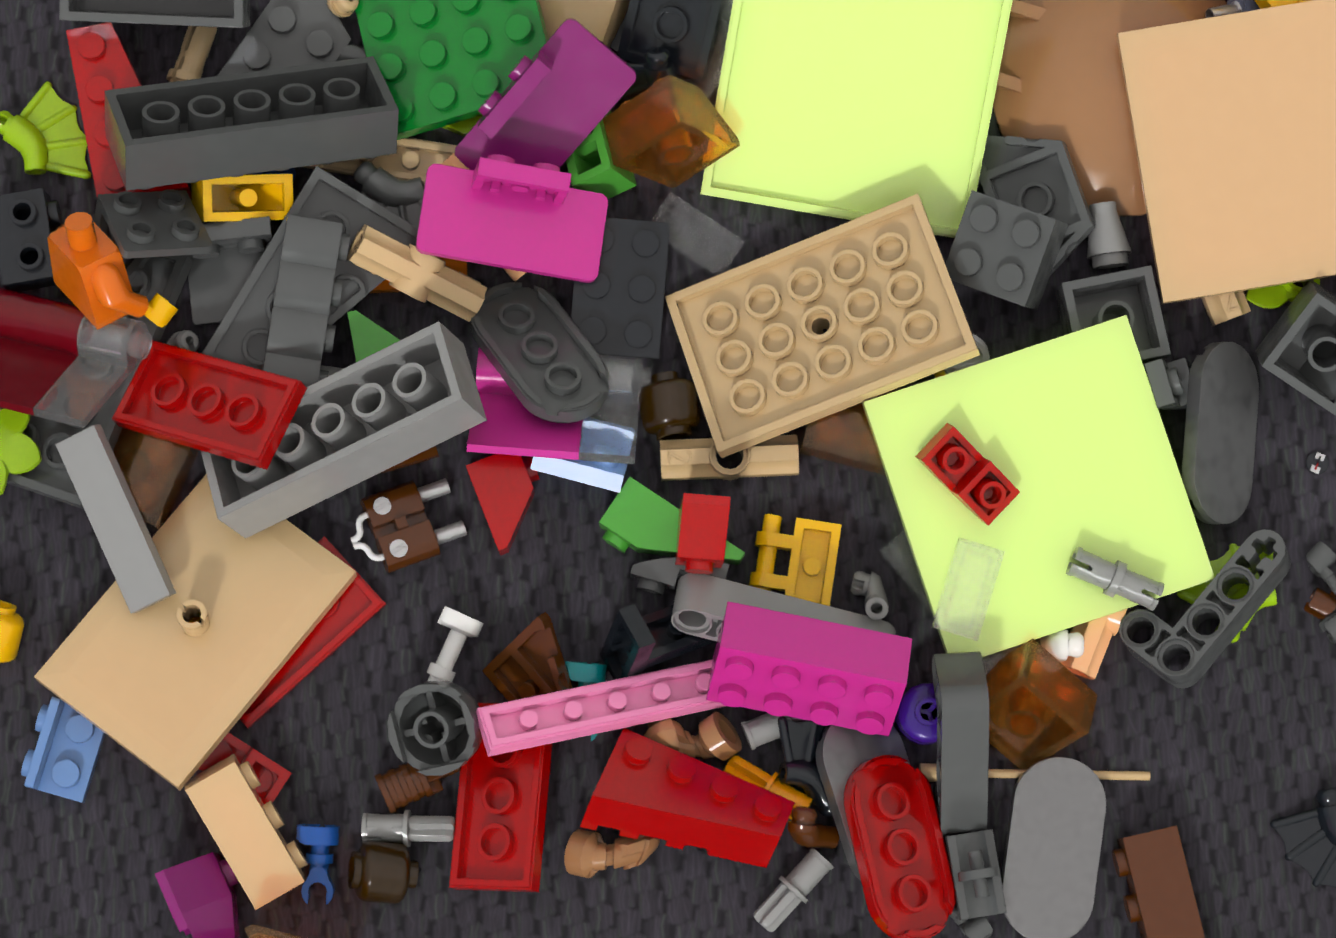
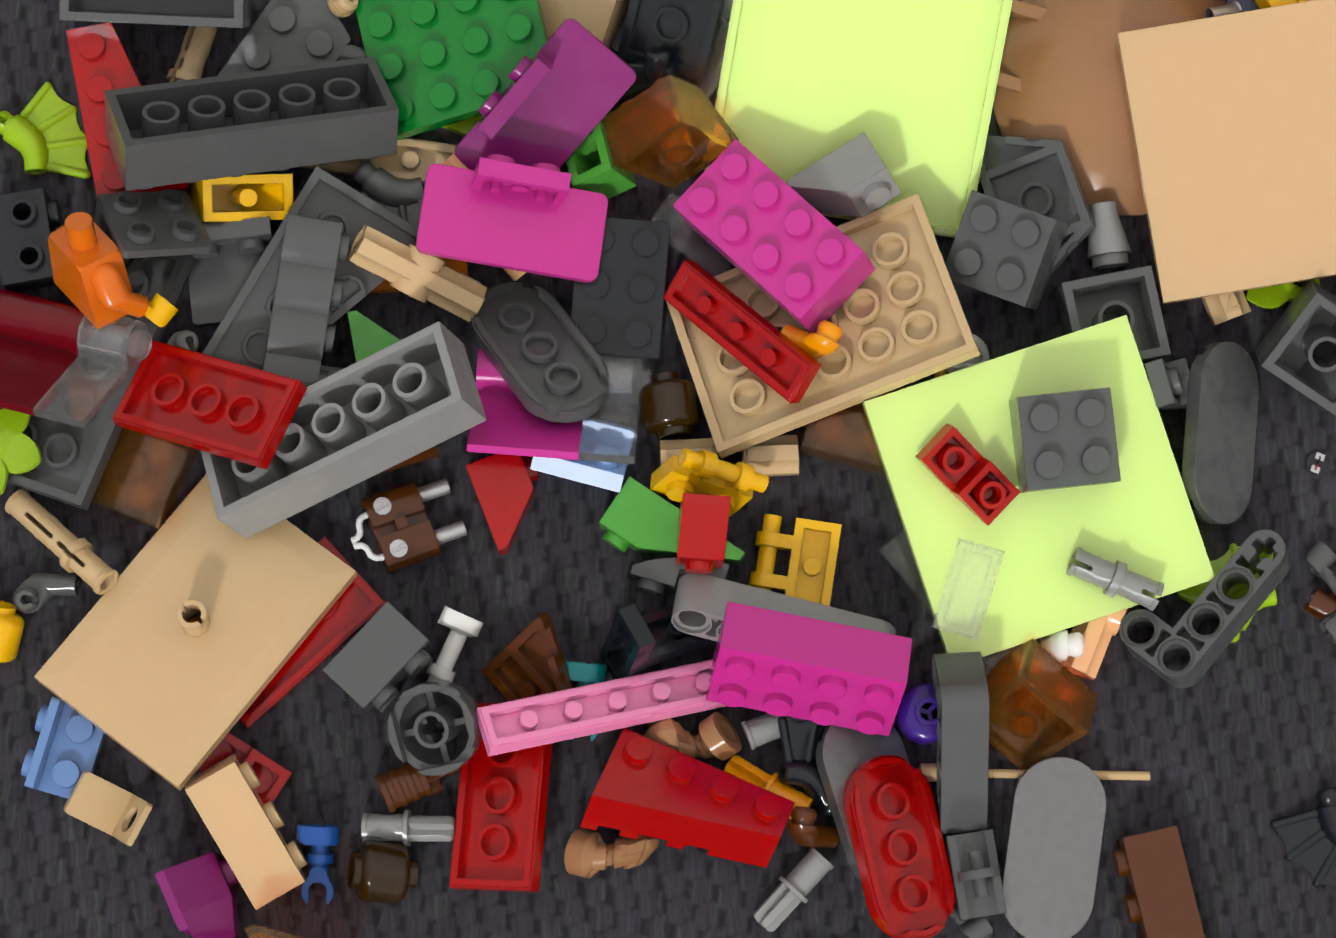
light grey tile [55,424,176,614] -> none
light grey arm [850,571,889,620] -> none
none -> tan pin [5,489,119,595]
none -> dark grey arm [13,572,78,614]
none -> tan bracket [64,771,153,847]
none -> dark grey brick [323,601,434,715]
none -> yellow plate [650,448,769,517]
none -> red tile [663,260,821,404]
none -> dark pink brick [672,139,875,333]
none -> light orange arm [781,320,843,359]
none -> light grey slope [786,132,901,217]
none -> dark grey brick [1009,387,1121,493]

